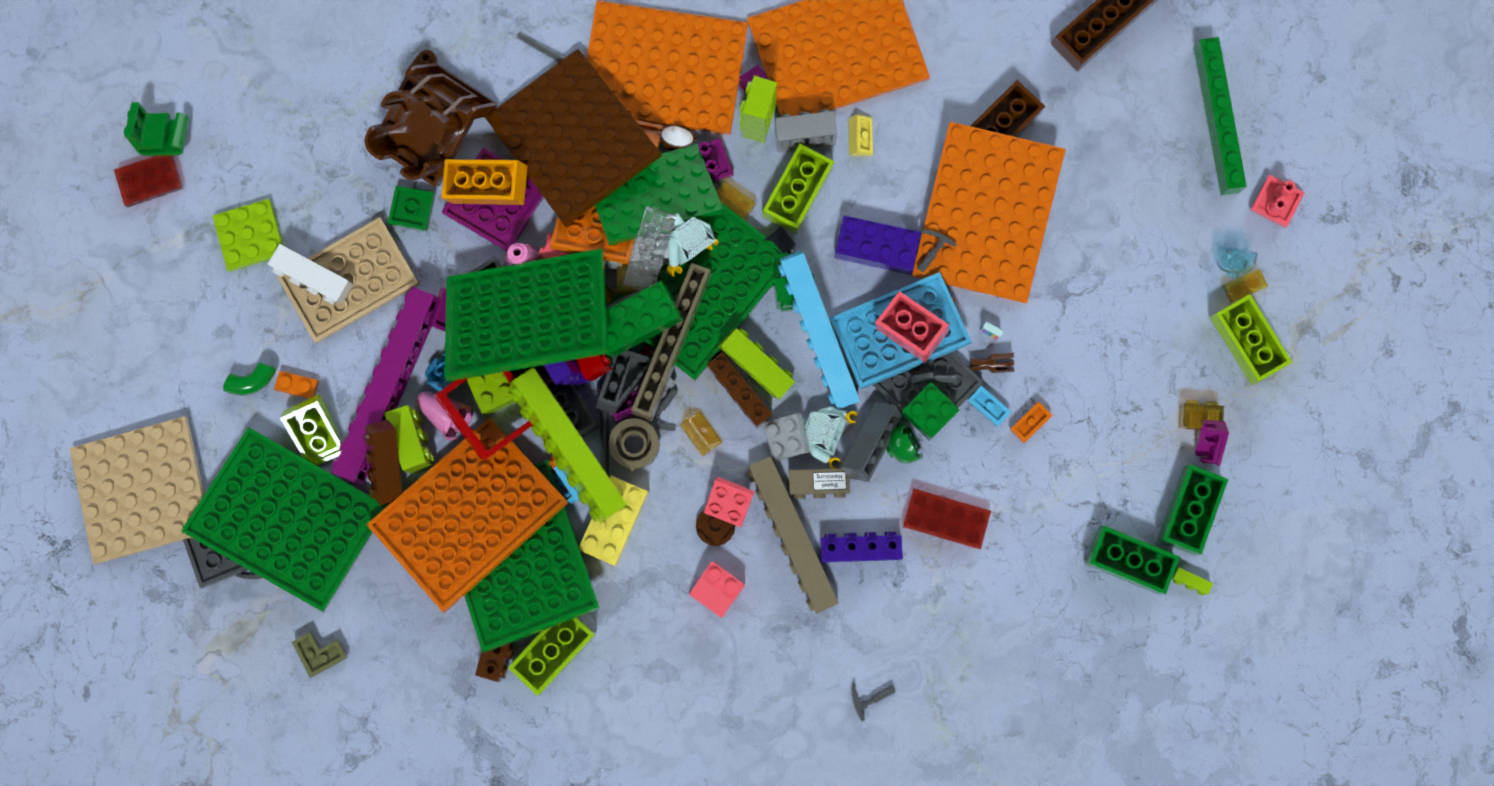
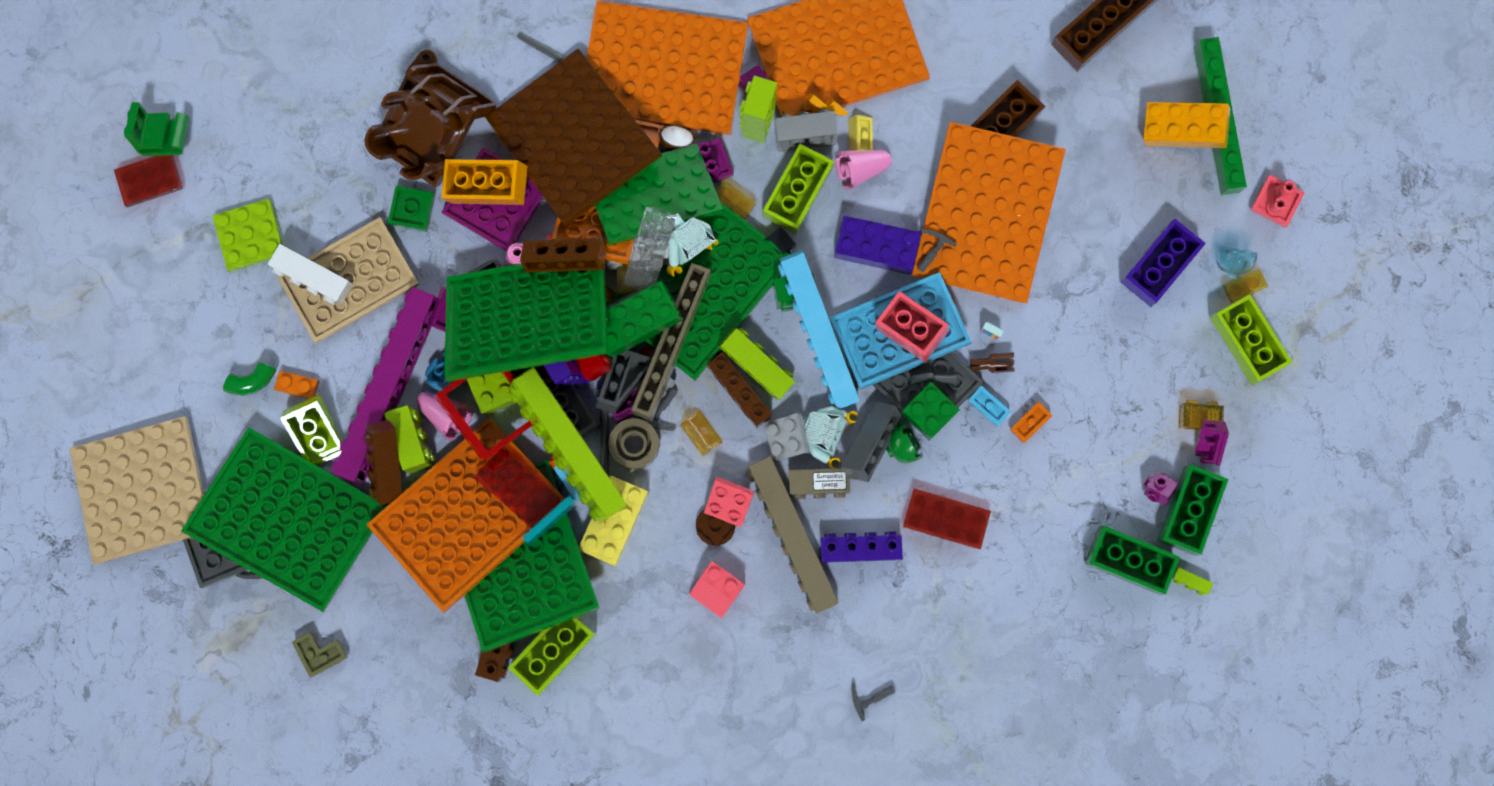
none -> clear red plate [474,448,561,529]
none -> reddish brown brick [520,237,607,272]
none -> teal tile [523,496,575,546]
none -> light orange slope [806,93,849,116]
none -> bright pink cone [835,150,892,190]
none -> dark purple brick [1120,219,1206,307]
none -> light orange brick [1143,102,1230,148]
none -> magenta brick [1143,471,1178,507]

